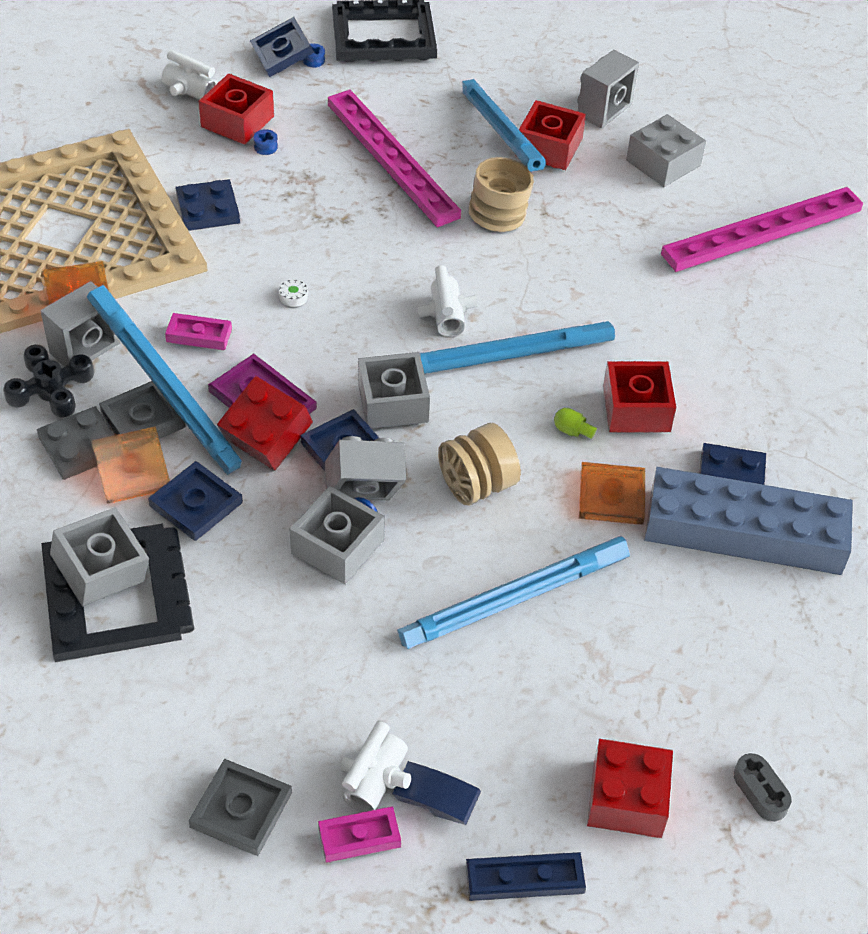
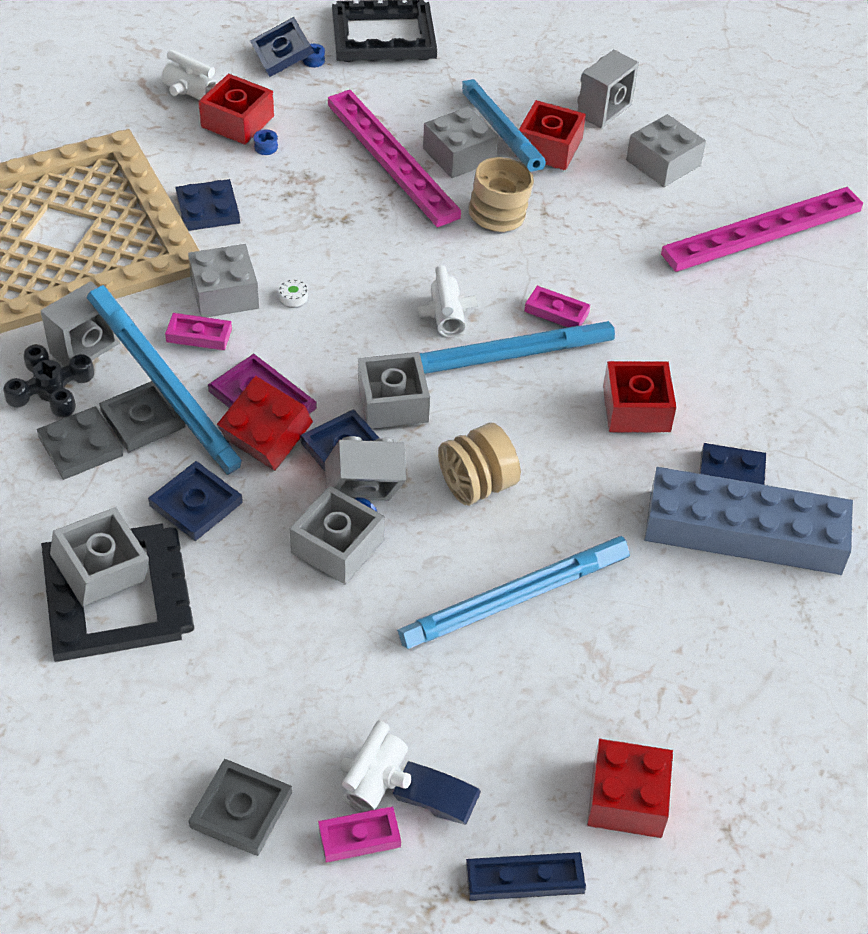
clear orange brick [40,261,109,306] -> none
clear orange plate [92,426,170,504] -> none
lime cylinder [554,408,597,439] -> none
clear orange plate [578,462,645,525] -> none
dark grey beam [734,753,792,822] -> none
none -> light grey brick [188,244,259,317]
none -> light grey brick [423,106,499,178]
none -> dark pink plate [524,285,591,328]

